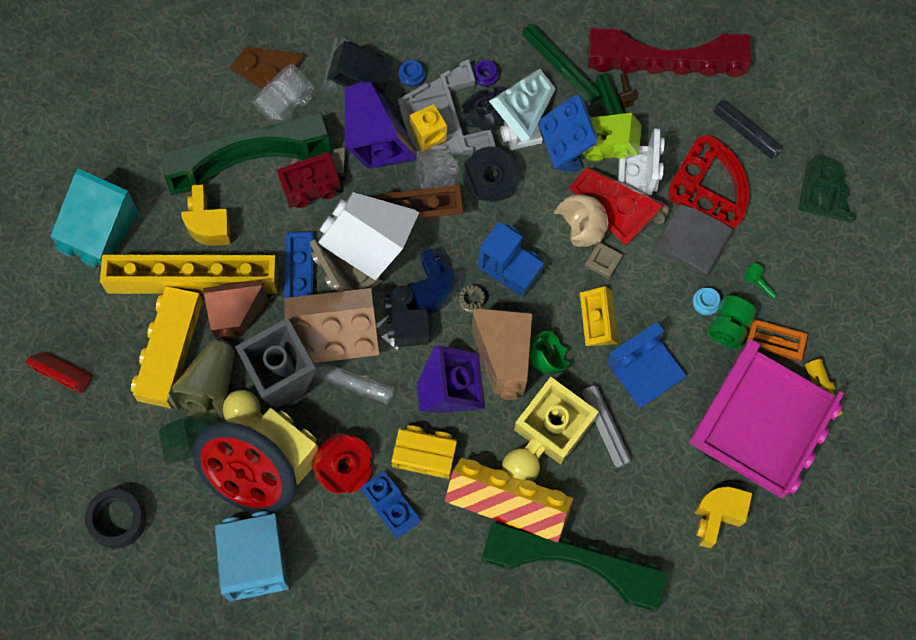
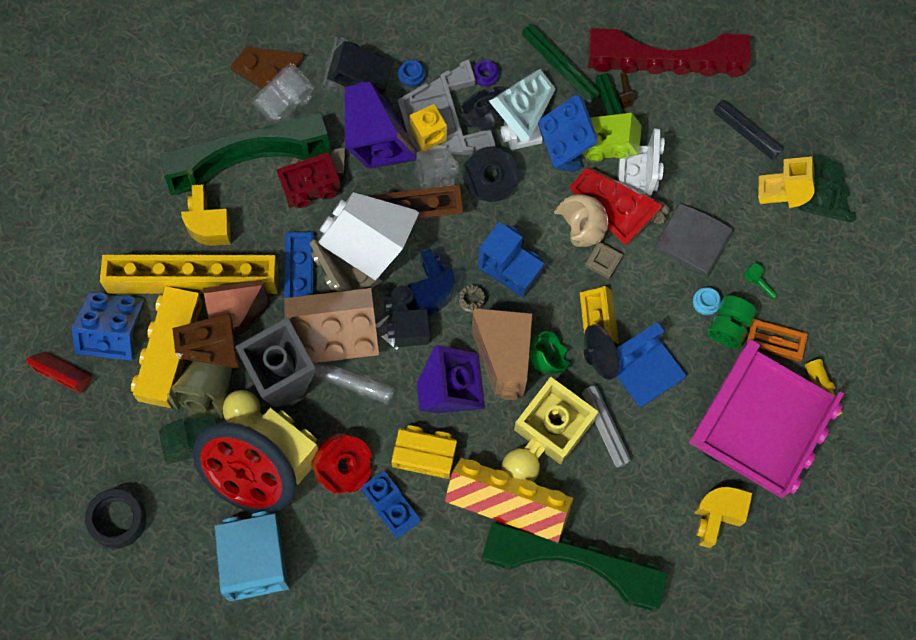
teal slope [50,169,139,268] -> none
red beam [668,135,749,230] -> none
none -> blue bracket [72,292,144,361]
none -> reddish brown wing [172,314,239,368]
none -> black dish [584,324,620,380]
none -> yellow brick [758,156,814,208]

